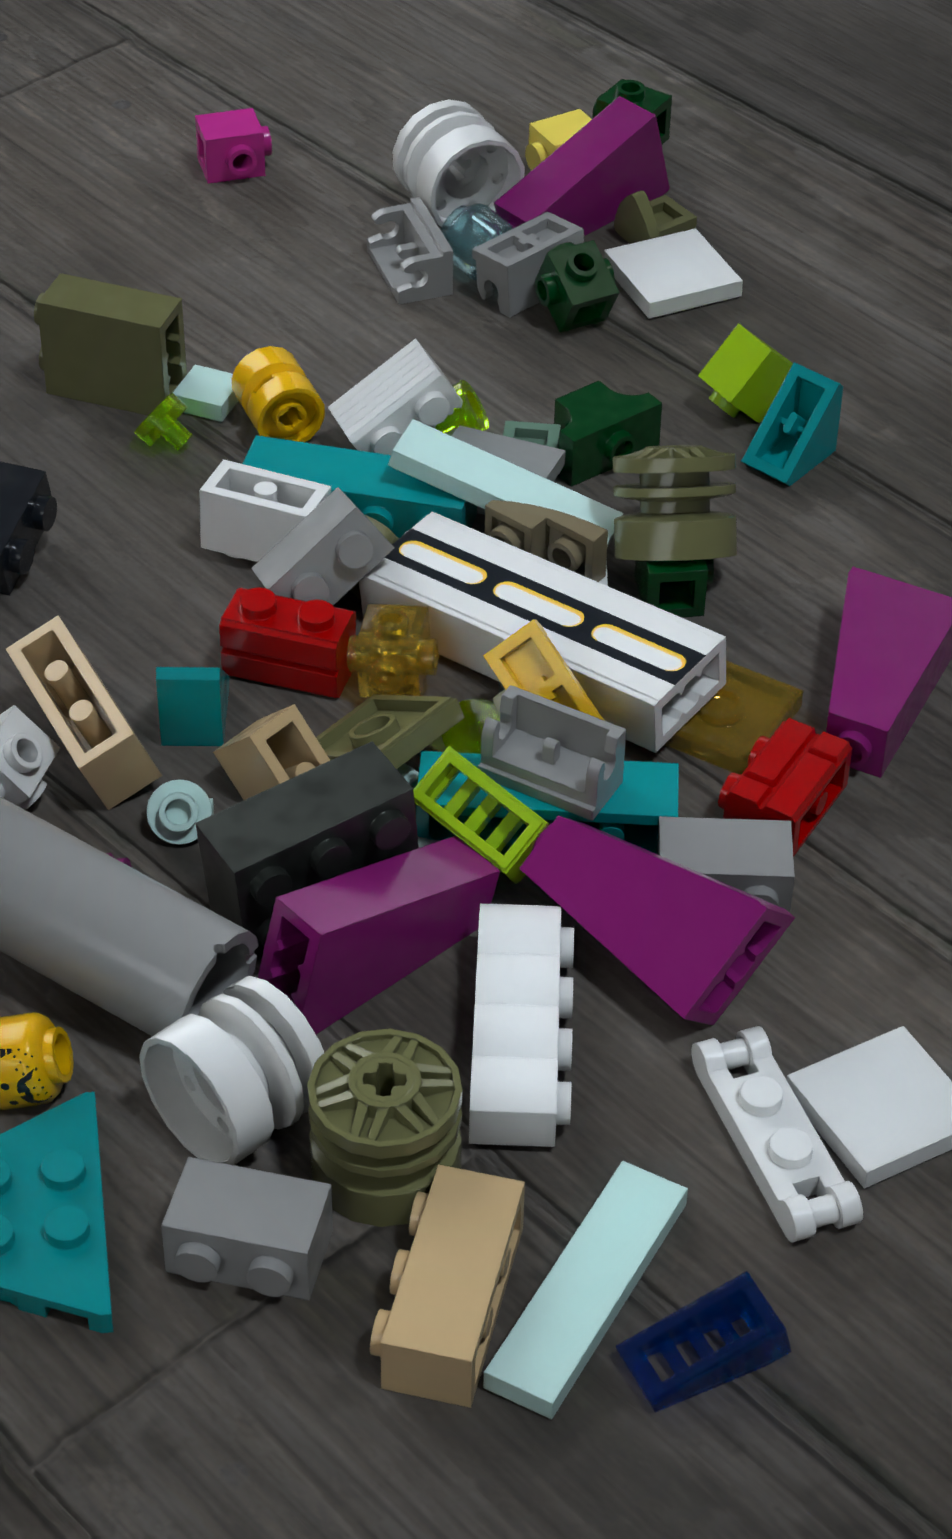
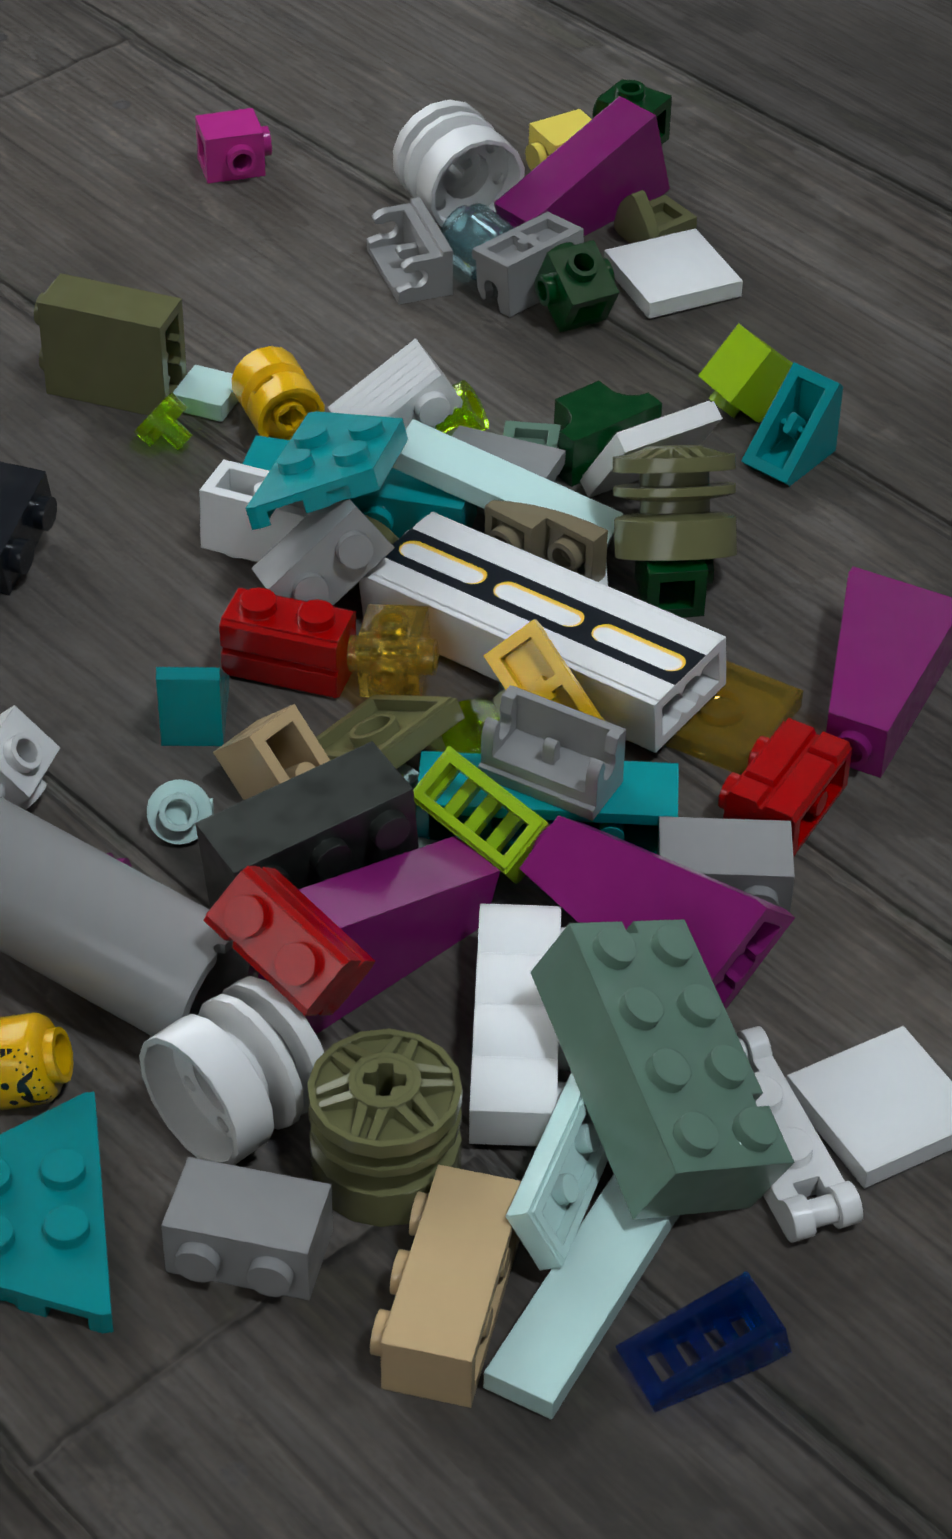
tan brick [6,615,162,810] -> none
none -> red brick [203,865,376,1016]
none -> teal wing [245,411,408,530]
none -> light aqua tile [505,1072,608,1271]
none -> sand green piece [530,919,795,1220]
none -> white tile [580,401,723,498]

